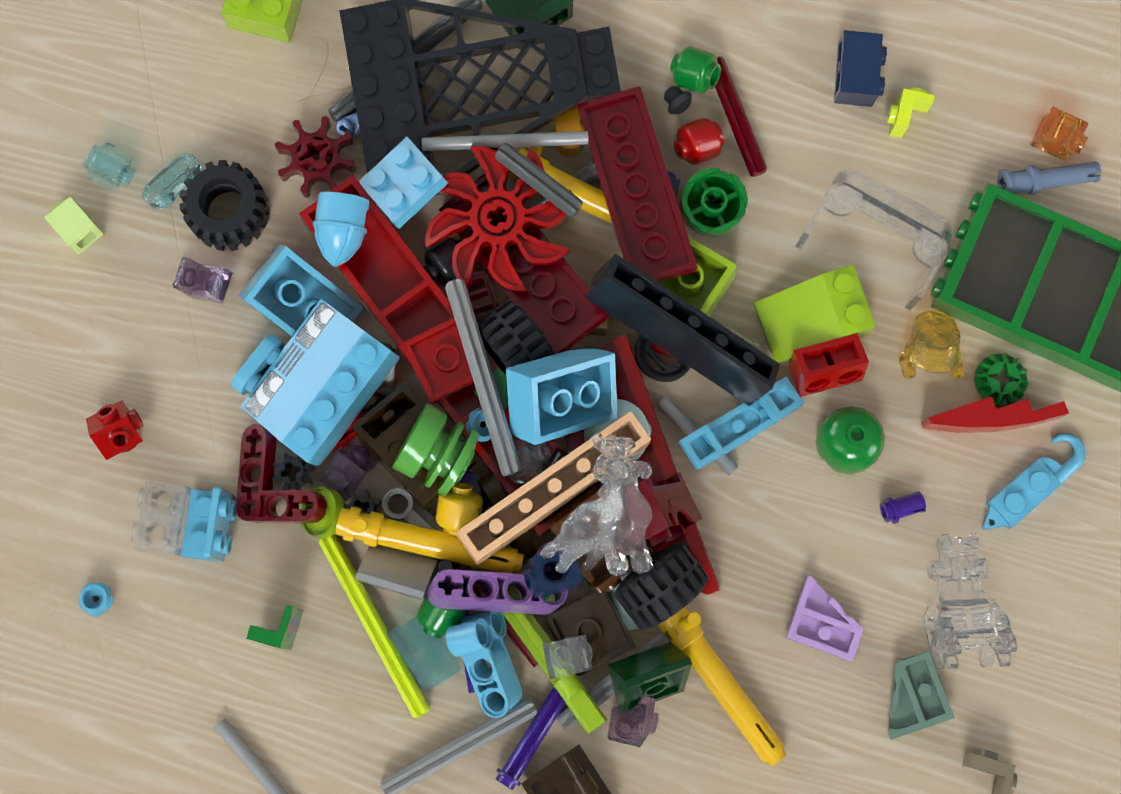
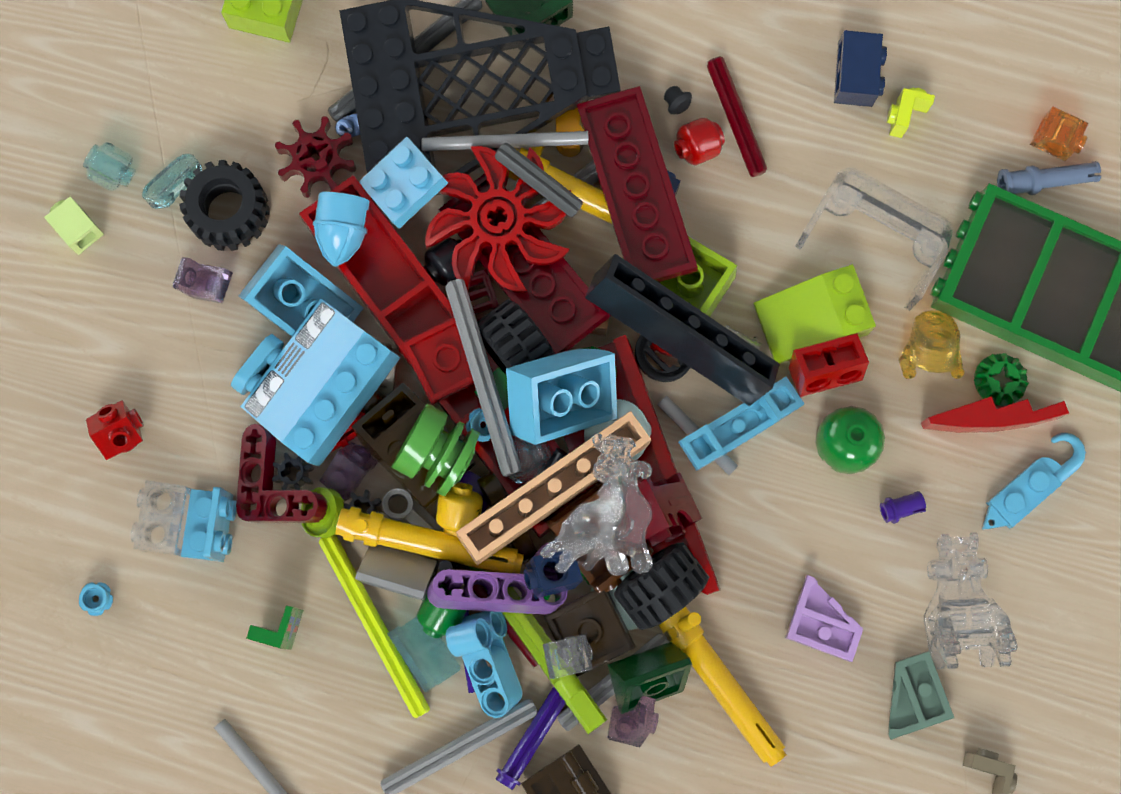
green head [670,46,721,94] -> none
green cylinder [680,168,748,237] -> none

